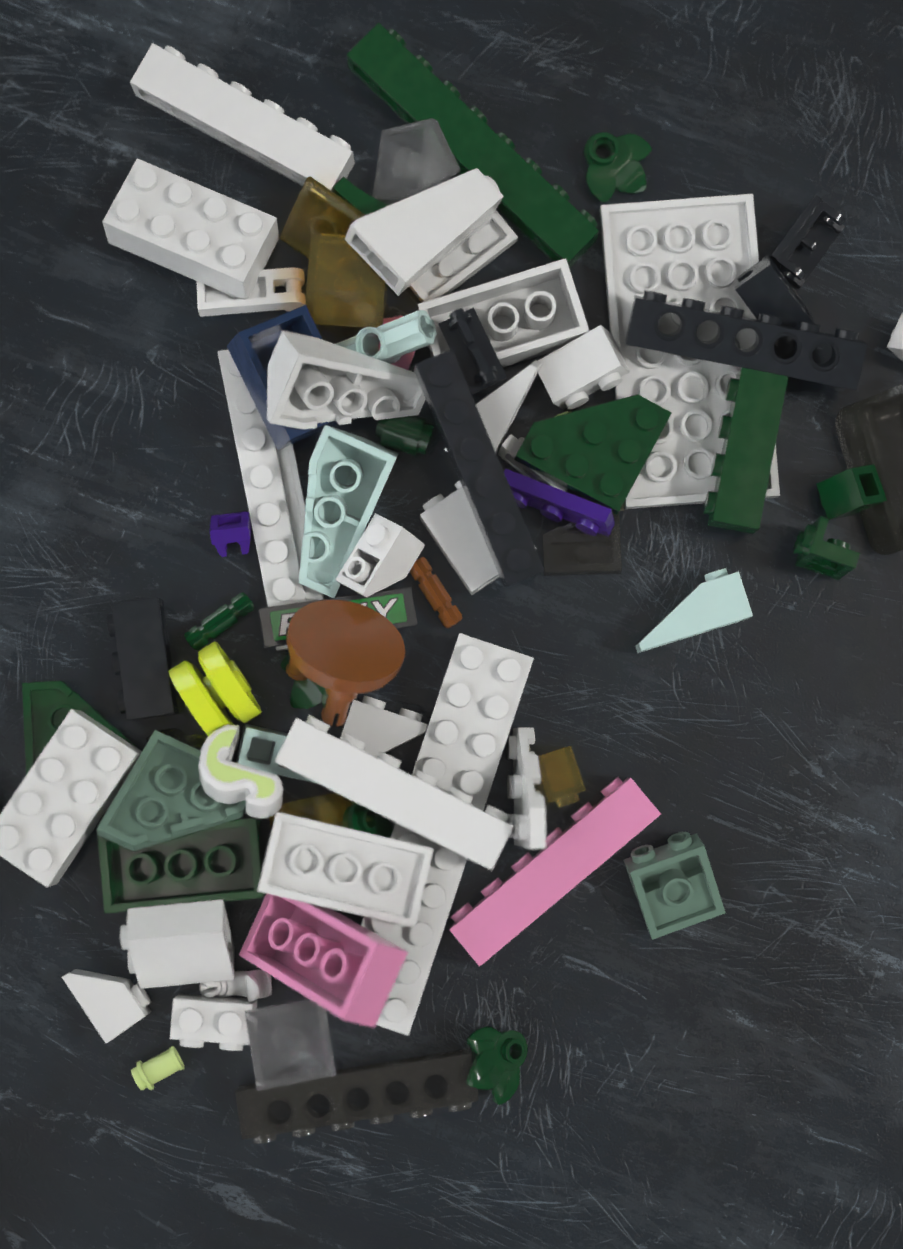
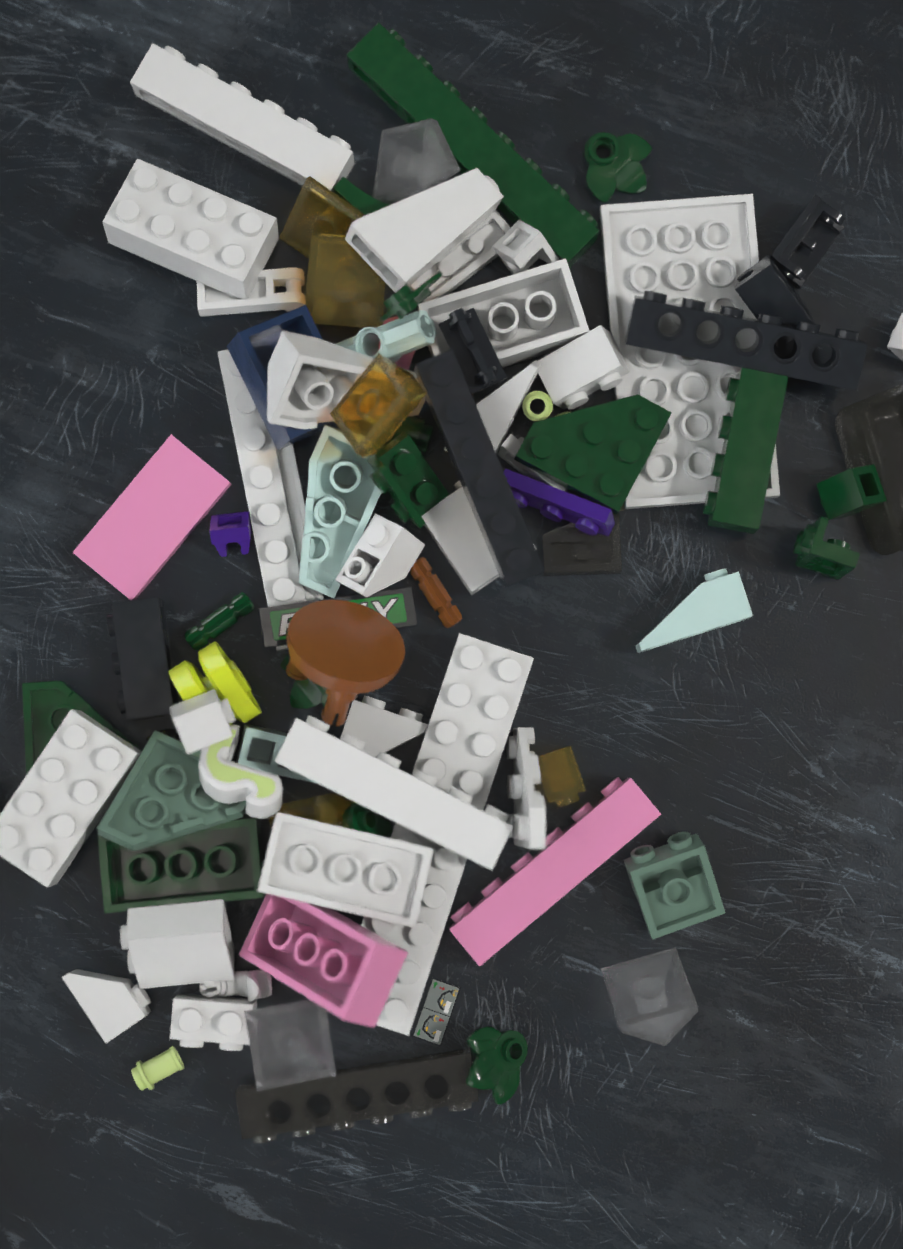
none -> bright pink tile [72,435,232,601]
none -> white brick [170,689,236,755]
none -> clear yellow slope [330,353,427,458]
none -> dark green bracket [367,431,449,529]
none -> dark green plate [379,270,442,322]
none -> light grey sticker [412,978,461,1046]
none -> white panel [492,220,559,275]
none -> yellowish green pin [522,391,553,422]
none -> clear slope [601,947,699,1046]

